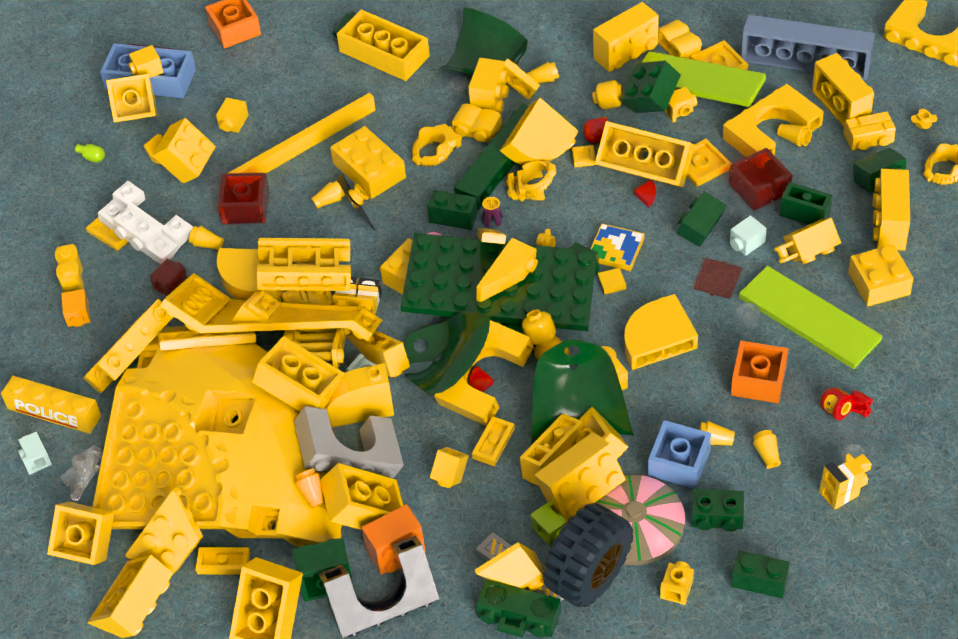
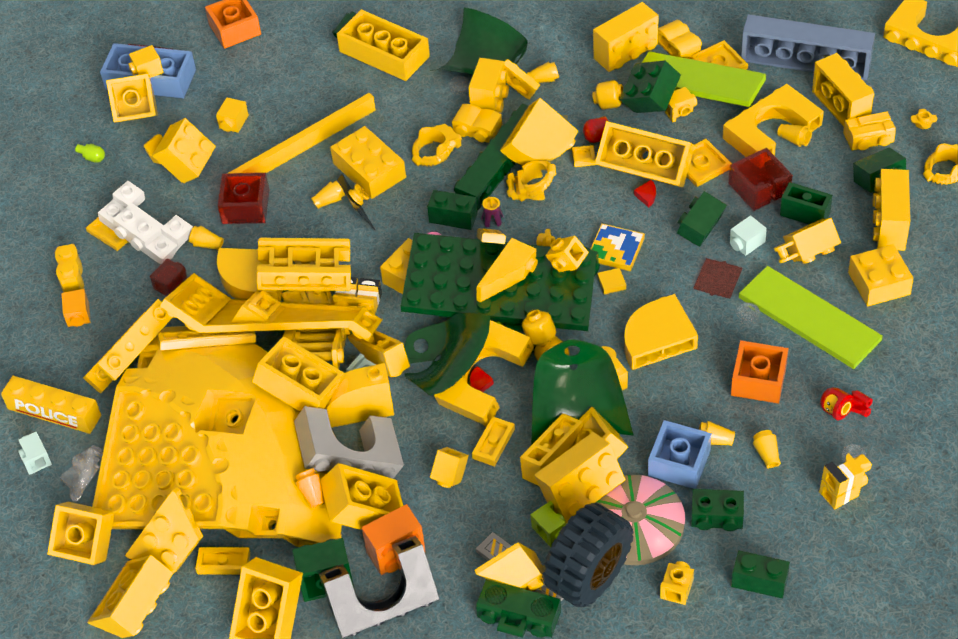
none -> yellow brick [545,236,589,272]

